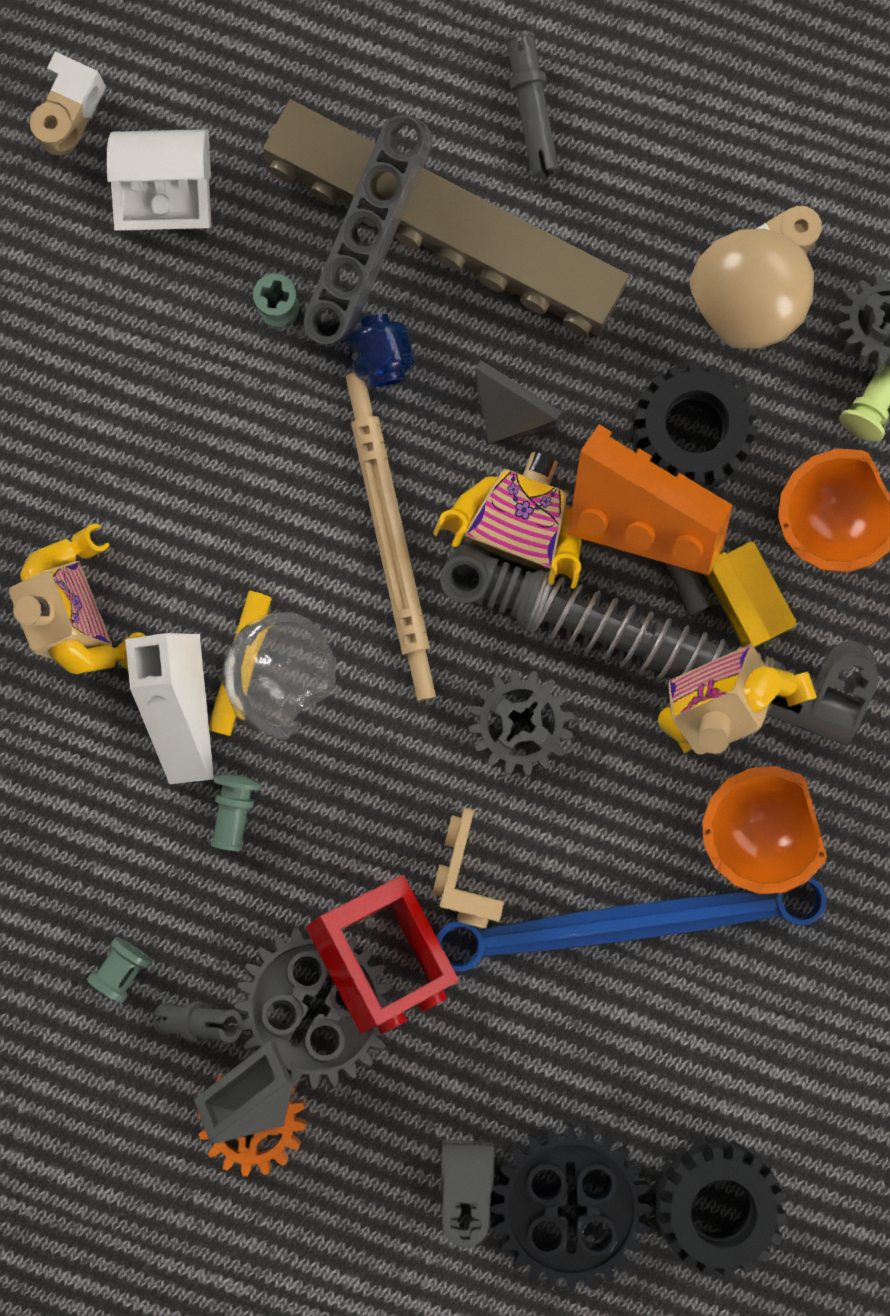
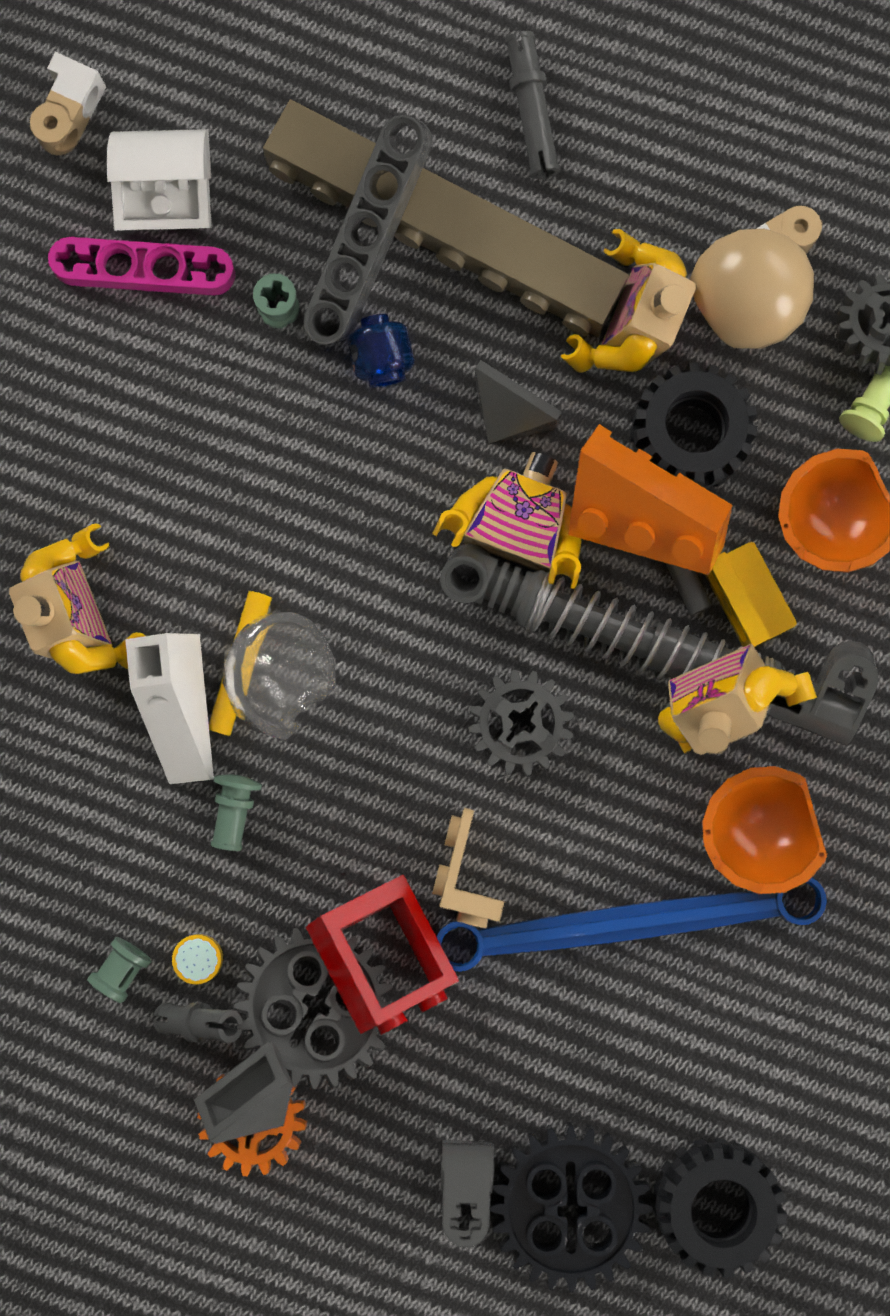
tan axle [345,372,436,701] -> none
none -> dark pink beam [48,237,236,295]
none -> light aqua tile [172,934,223,984]
none -> torso [560,229,696,373]

